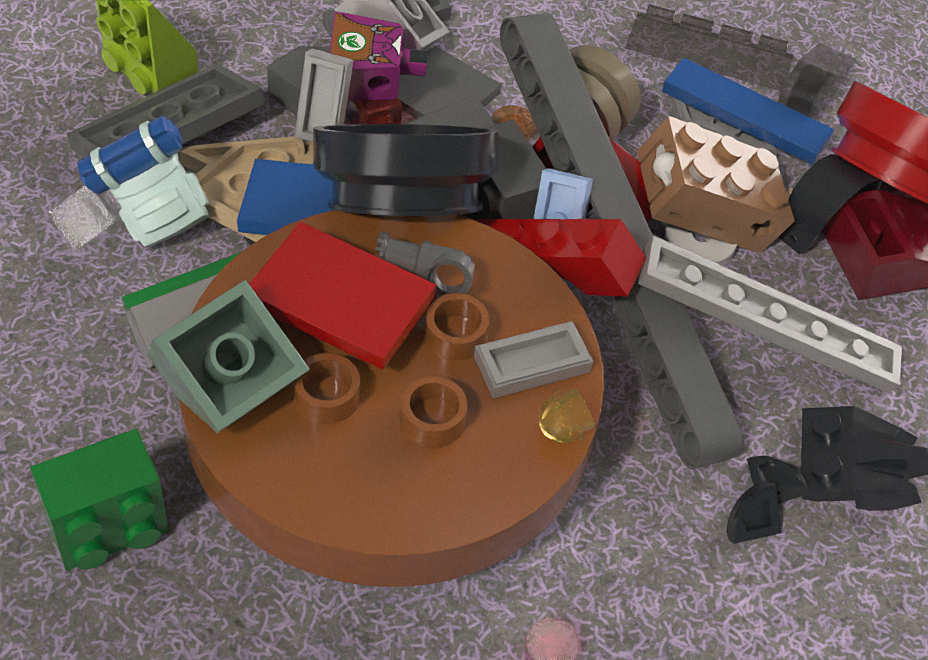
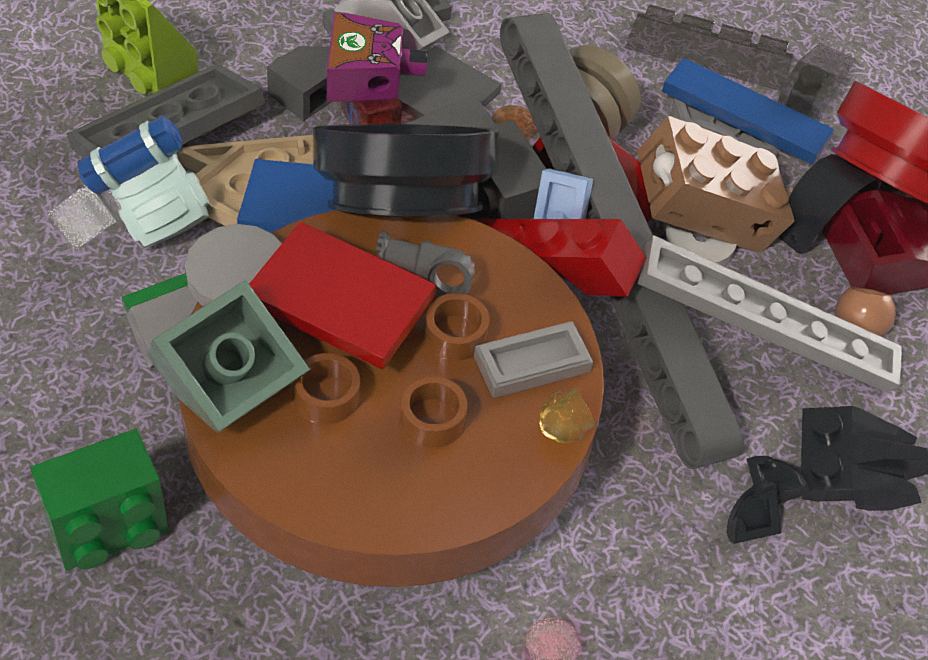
light grey tile [294,48,353,143] -> none
none -> light grey tile [184,224,282,306]
none -> nougat piece [835,287,896,337]

